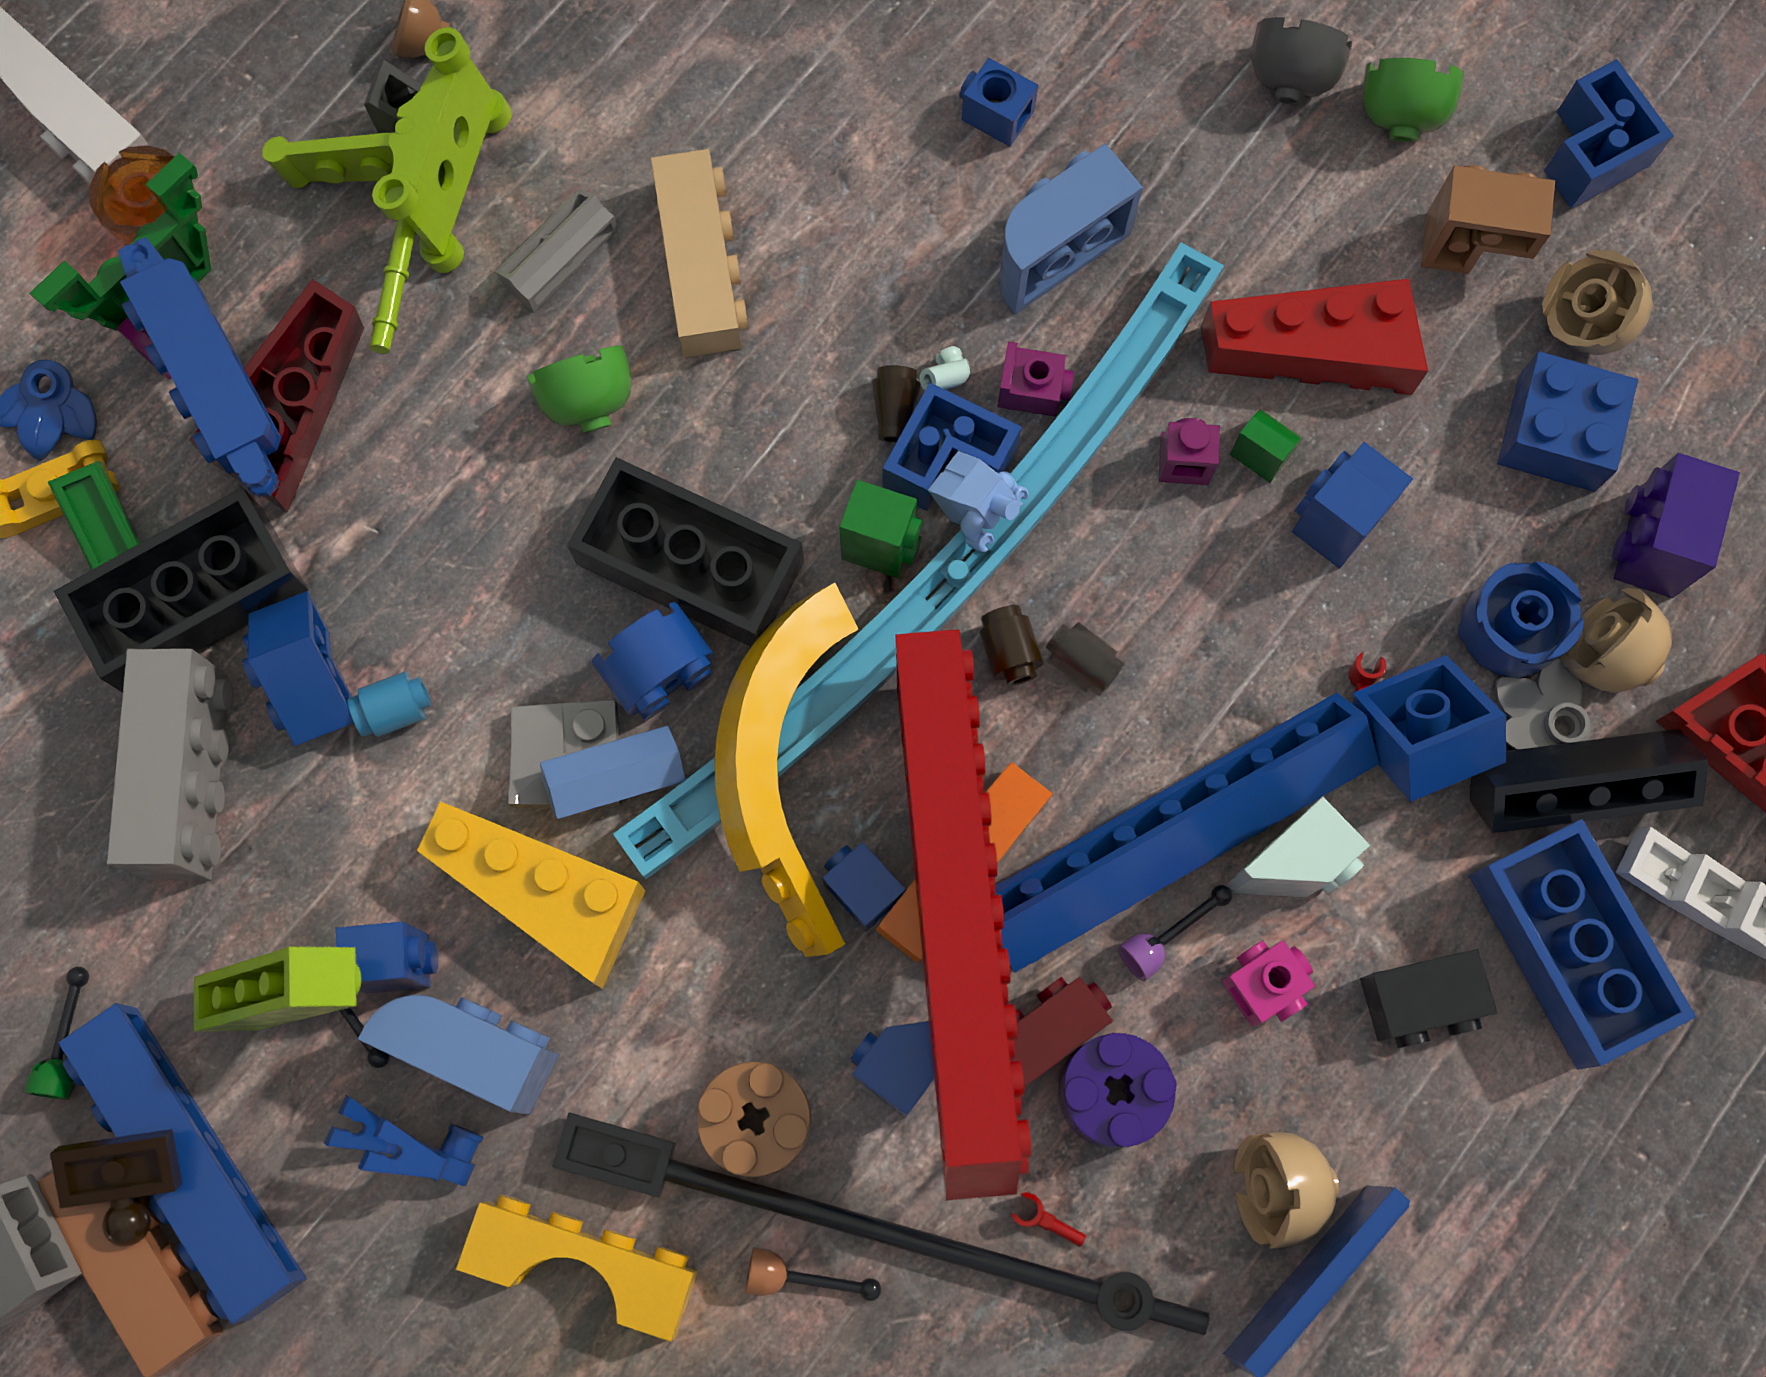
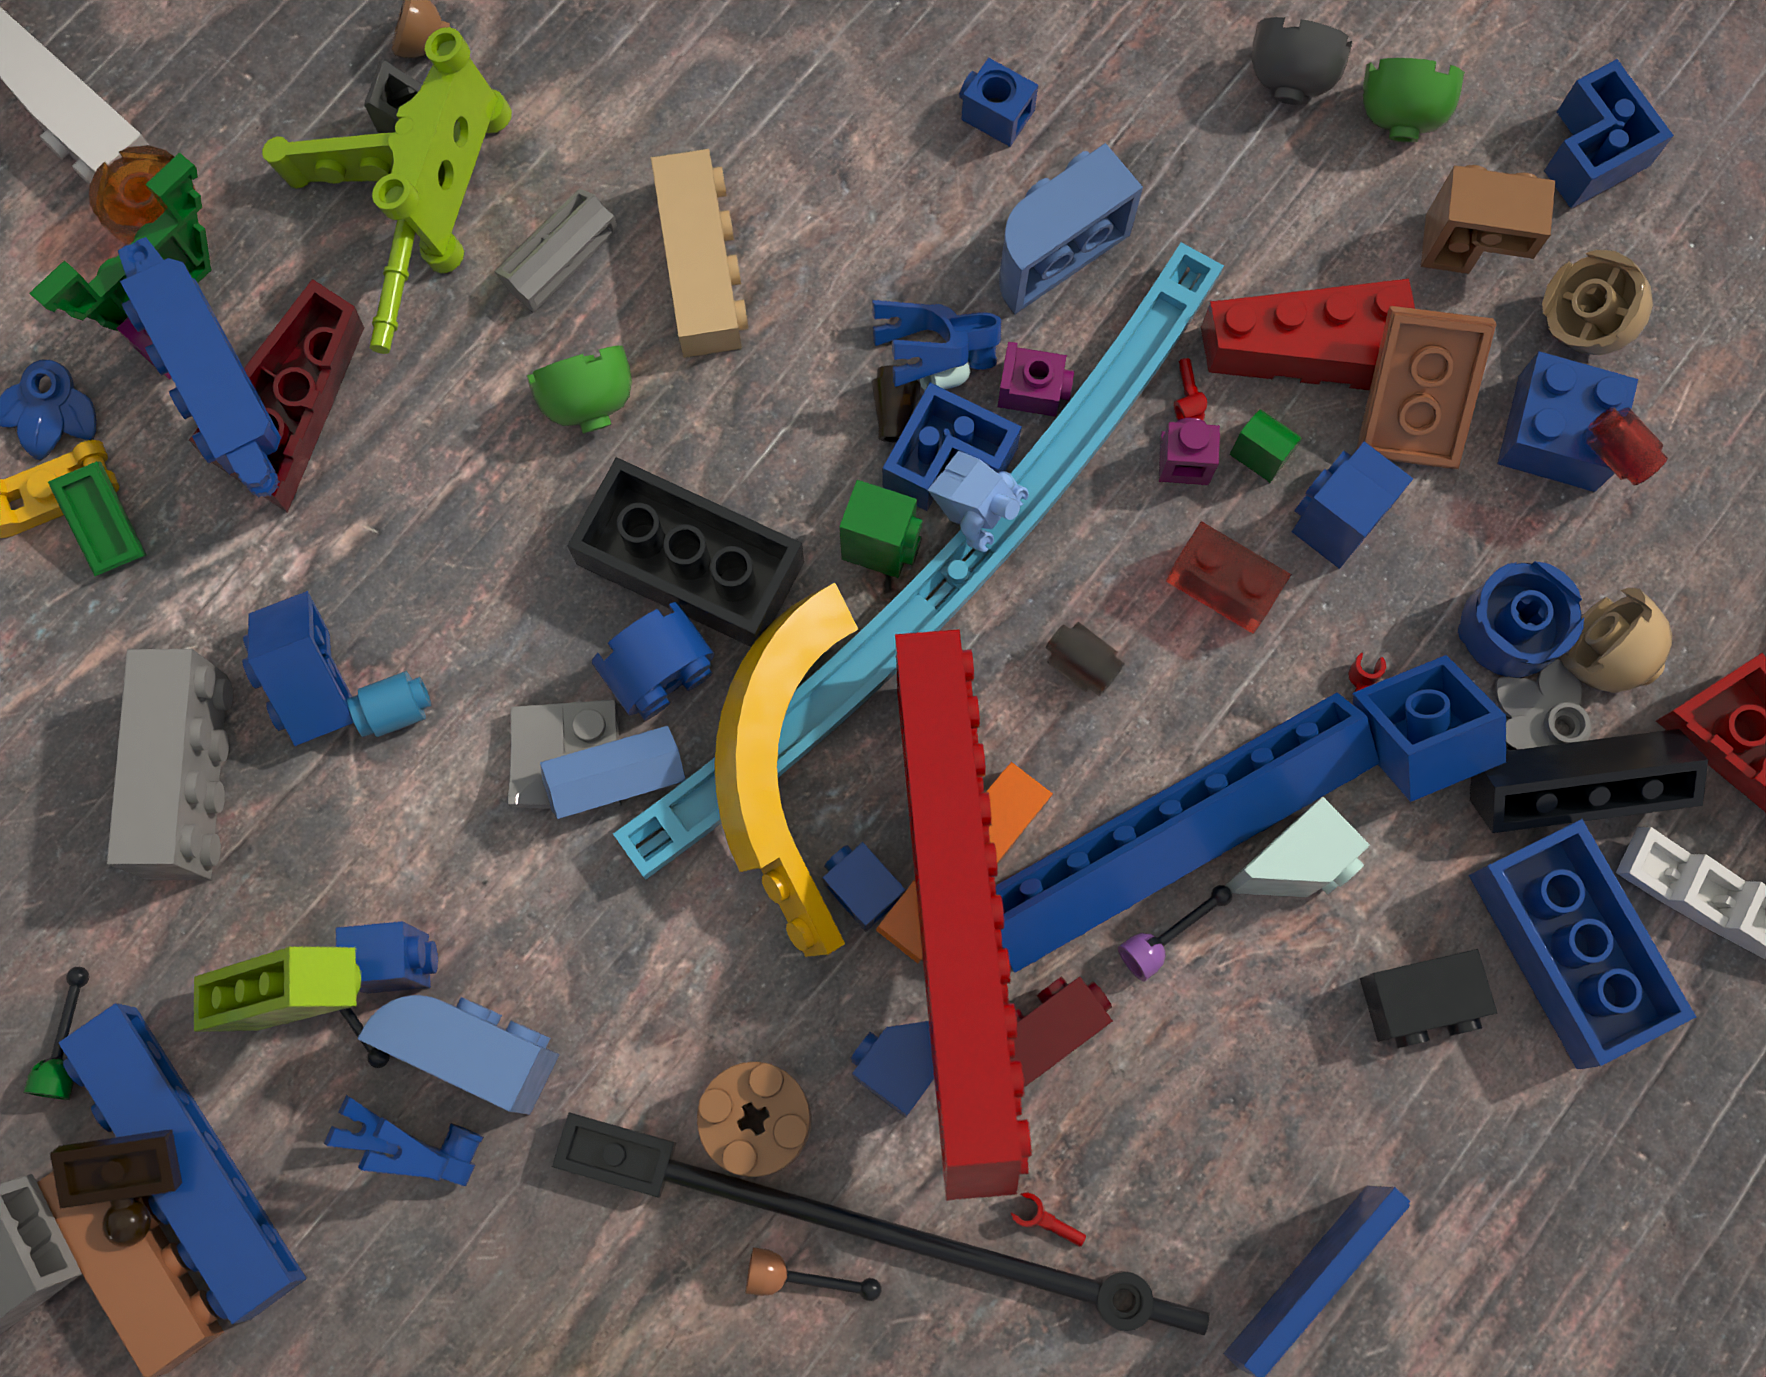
black brick [54,487,309,693] -> none
yellow wedge [417,801,646,989] -> none
yellow arch [456,1194,698,1341] -> none
dark brown brick [979,605,1044,686] -> none
dark purple brick [1059,1033,1177,1148] -> none
dark pink brick [1220,940,1316,1027] -> none
tan cylinder [1234,1132,1339,1248] -> none
dark purple brick [1612,453,1740,598] -> none
none -> blue piece [872,300,1001,387]
none -> clear red brick [1166,521,1292,634]
none -> red hand [1174,358,1208,421]
none -> nougat tile [1356,306,1496,469]
none -> clear red brick [1586,407,1668,486]

